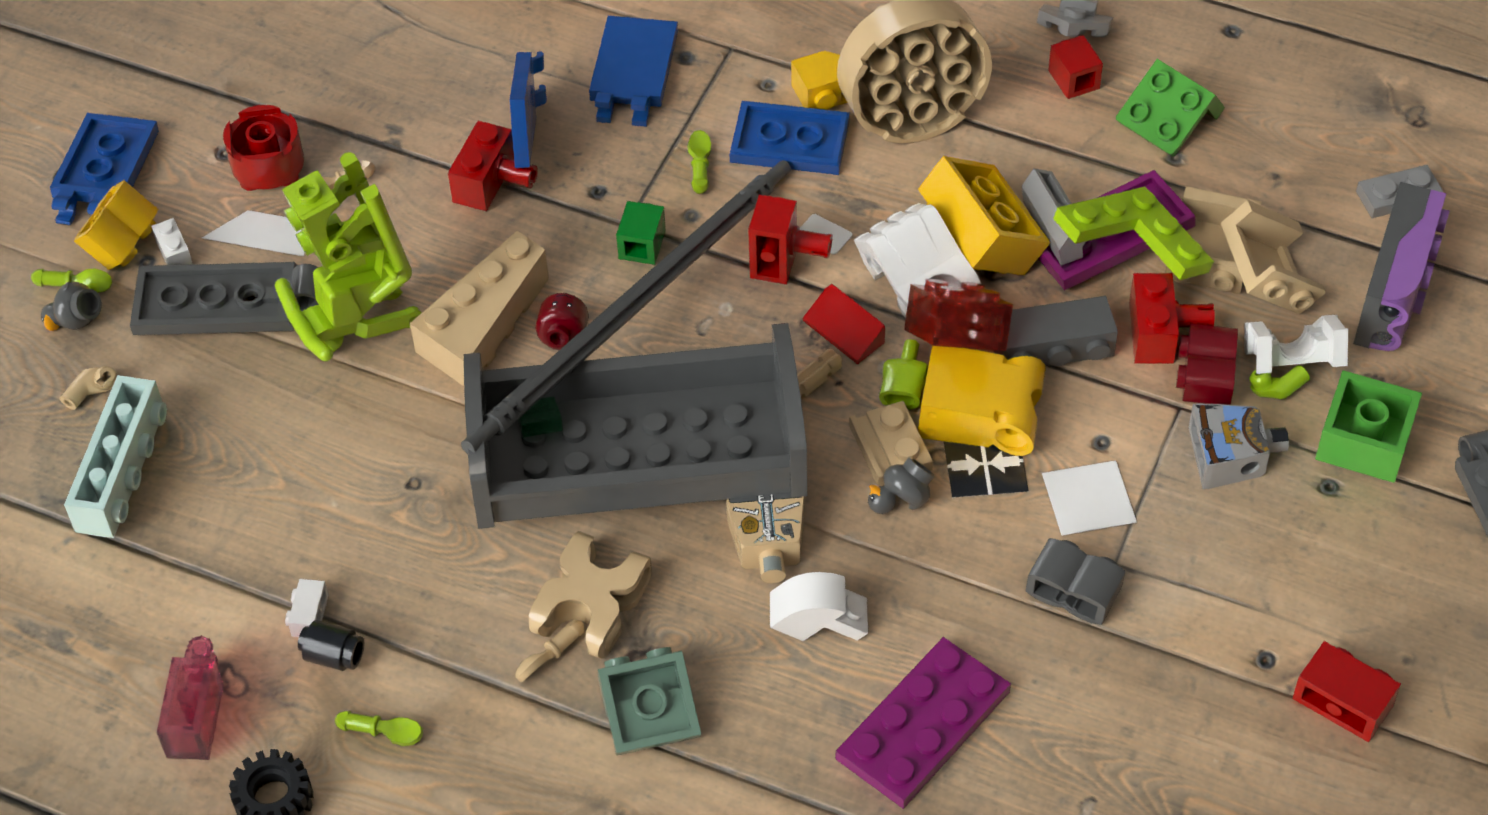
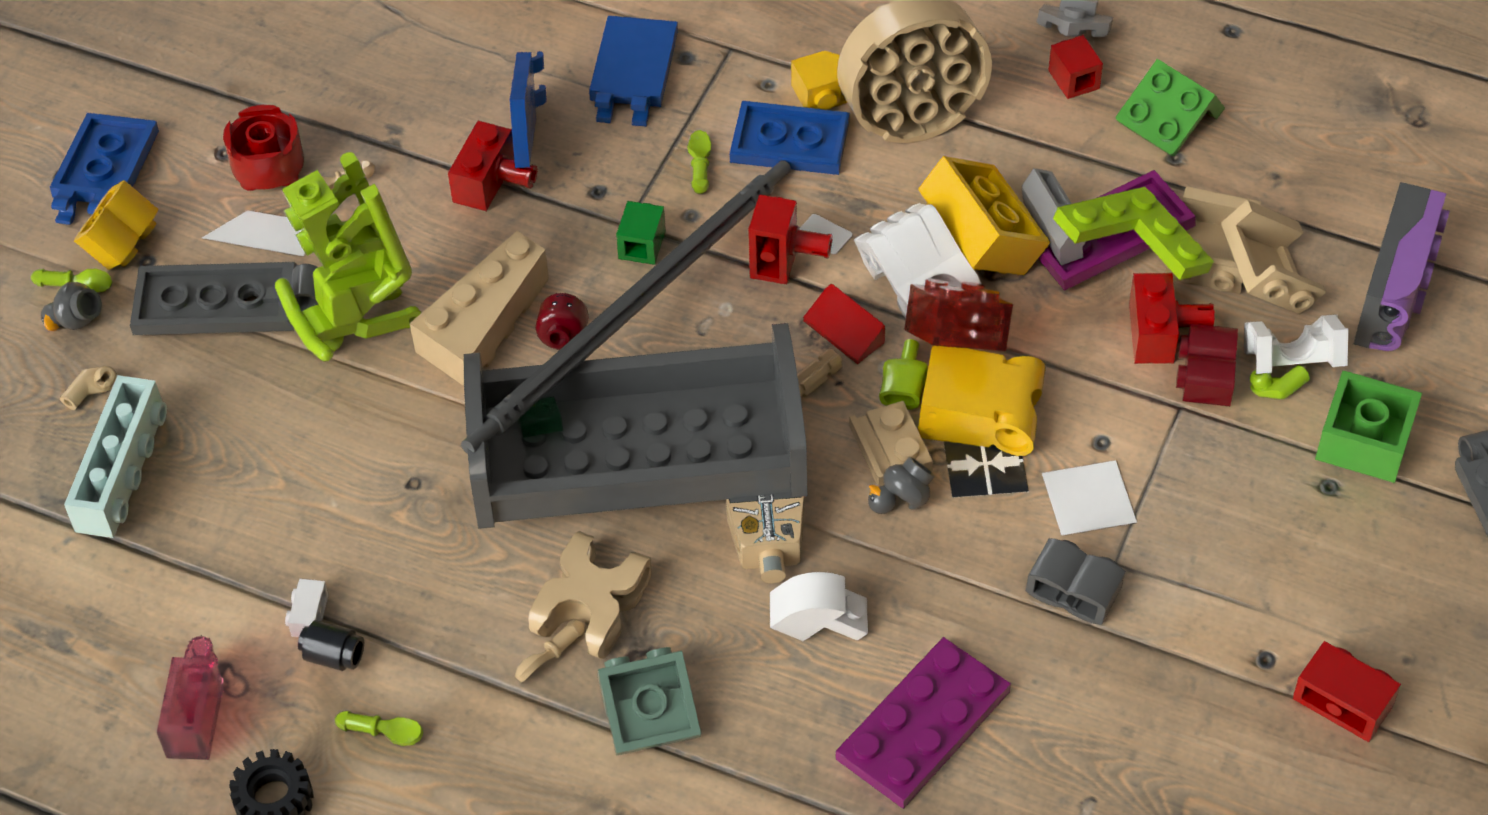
white piece [151,218,193,265] -> none
dark grey brick [990,296,1118,366] -> none
torso [1188,403,1289,489] -> none
light grey hinge [1356,165,1443,218] -> none

